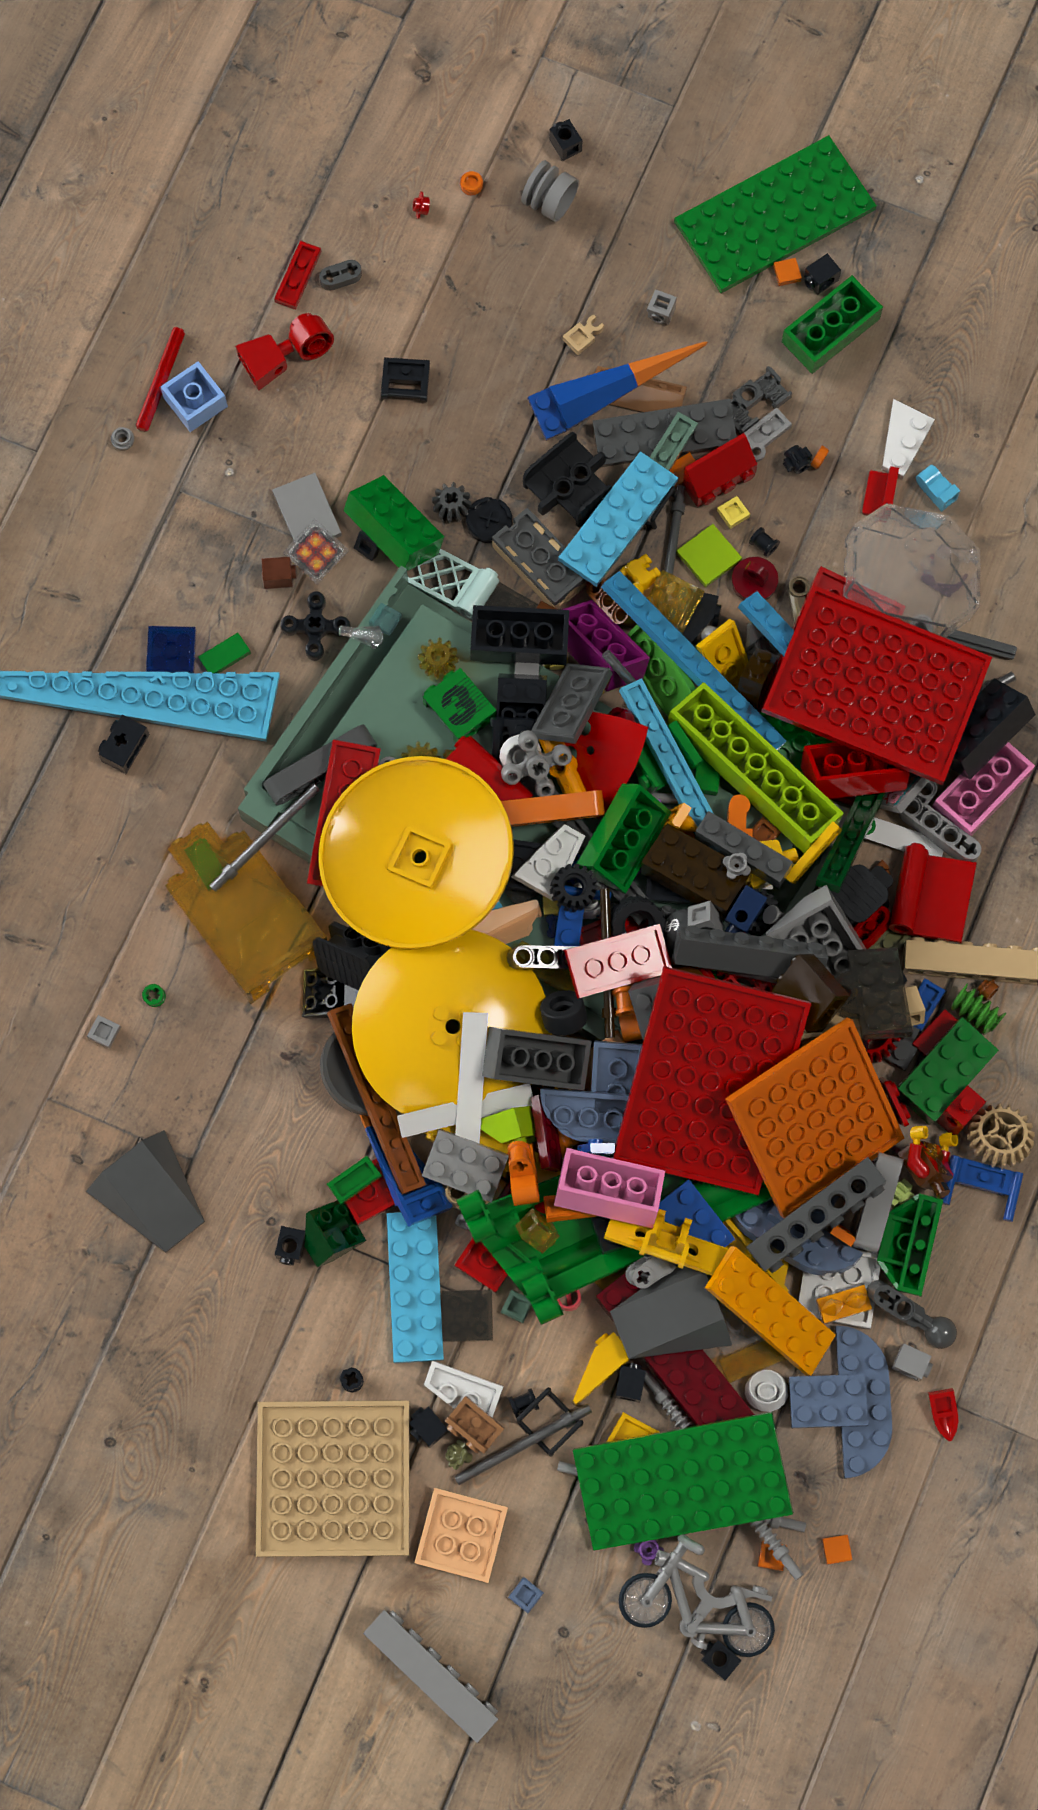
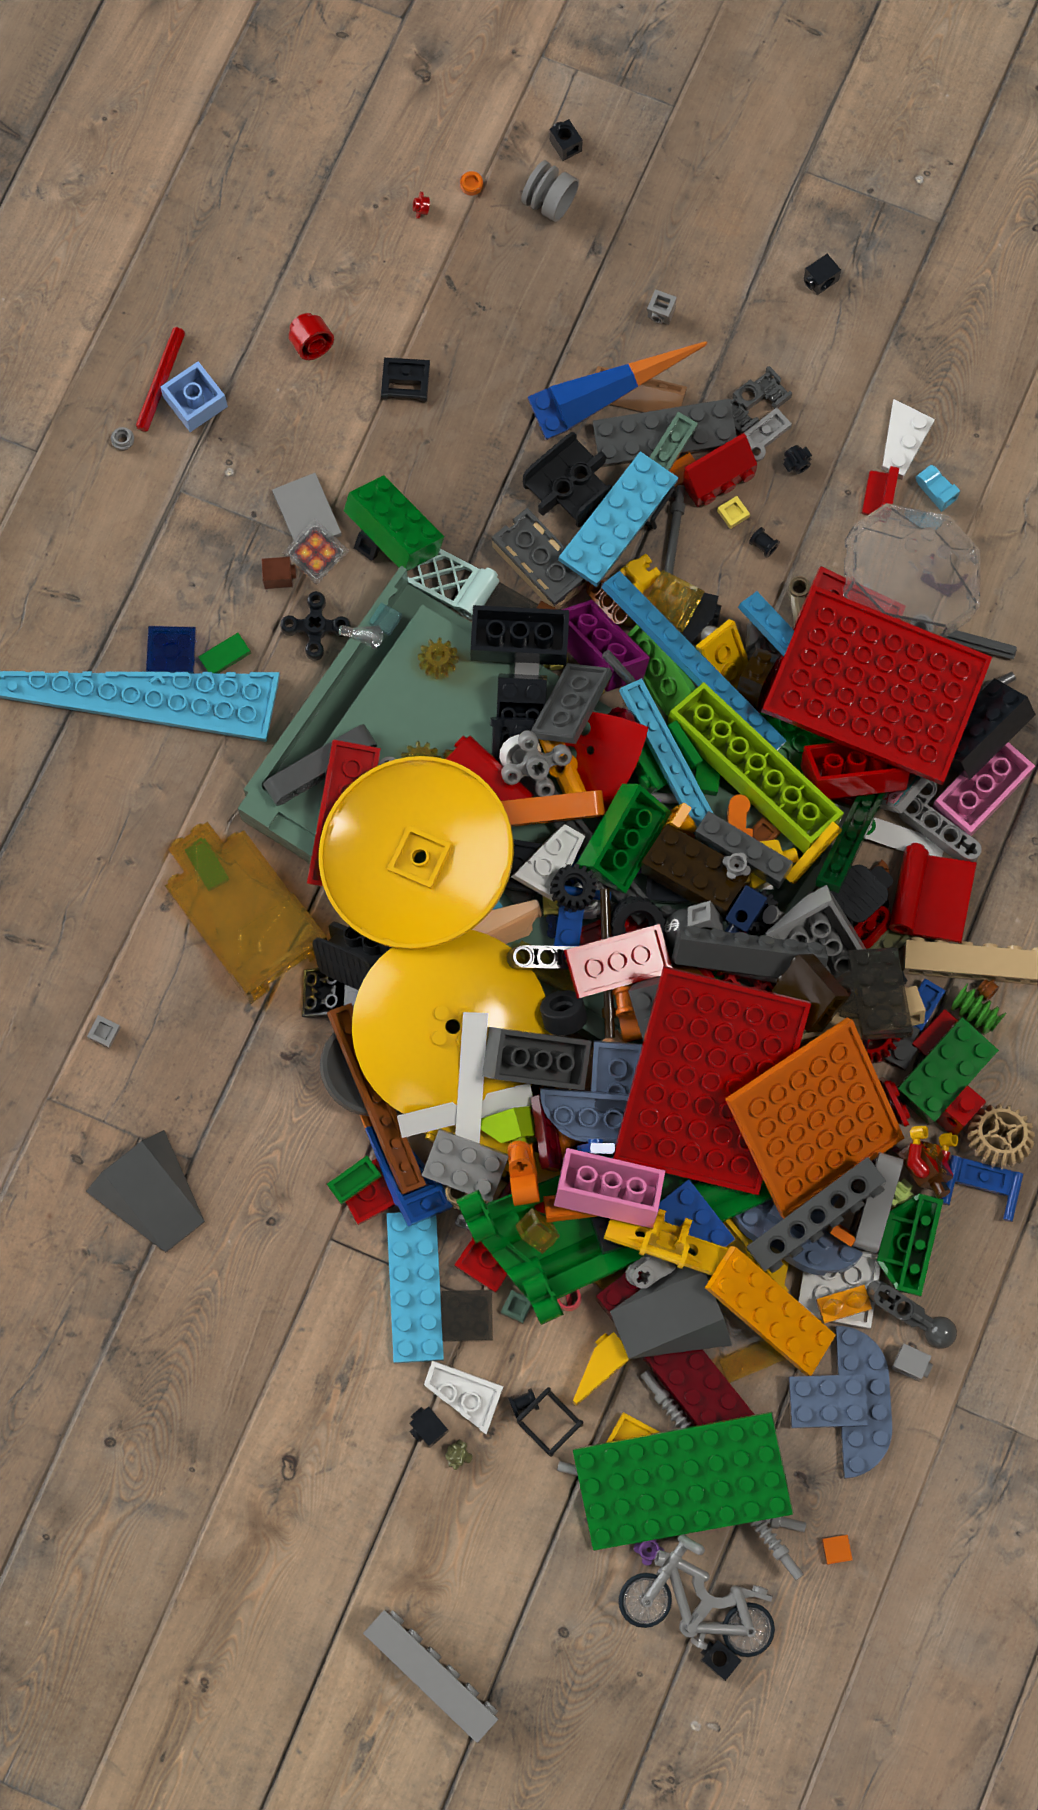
black brick [98,715,150,774] -> none
green bush [142,984,166,1007] -> none
flat silver bar [209,783,320,892] -> none
red torso [235,334,294,391] -> none
tan plate [256,1401,409,1557] -> none
red tile [274,241,322,310] -> none
black brick [274,1226,305,1266] -> none
dark green slope [305,1200,367,1268] -> none
dark grey beam [319,260,362,291] -> none
black bush [340,1367,364,1393] -> none
light nougat plate [414,1488,508,1583] -> none
green panel [422,668,497,742] -> none
dark grey gear [432,482,471,523] -> none
medium nougat bracket [445,1396,505,1454] -> none
flat silver bar [454,1404,592,1485] -> none
black tile [466,497,512,543] -> none
sand blue tile [508,1577,544,1613] -> none
tan plate [562,315,604,355] -> none
black brick [615,1363,646,1403] -> none
green plate [674,135,877,293] -> none
lime tile [676,524,742,588] -> none
dark red tile [732,557,779,600] -> none
white hat [745,1370,789,1412] -> none
orange tile [758,1541,787,1571] -> none
orange tile [773,258,802,286] -> none
green brick [781,275,883,374] -> none
orange tile [811,445,829,469] -> none
red plate [928,1388,959,1441] -> none

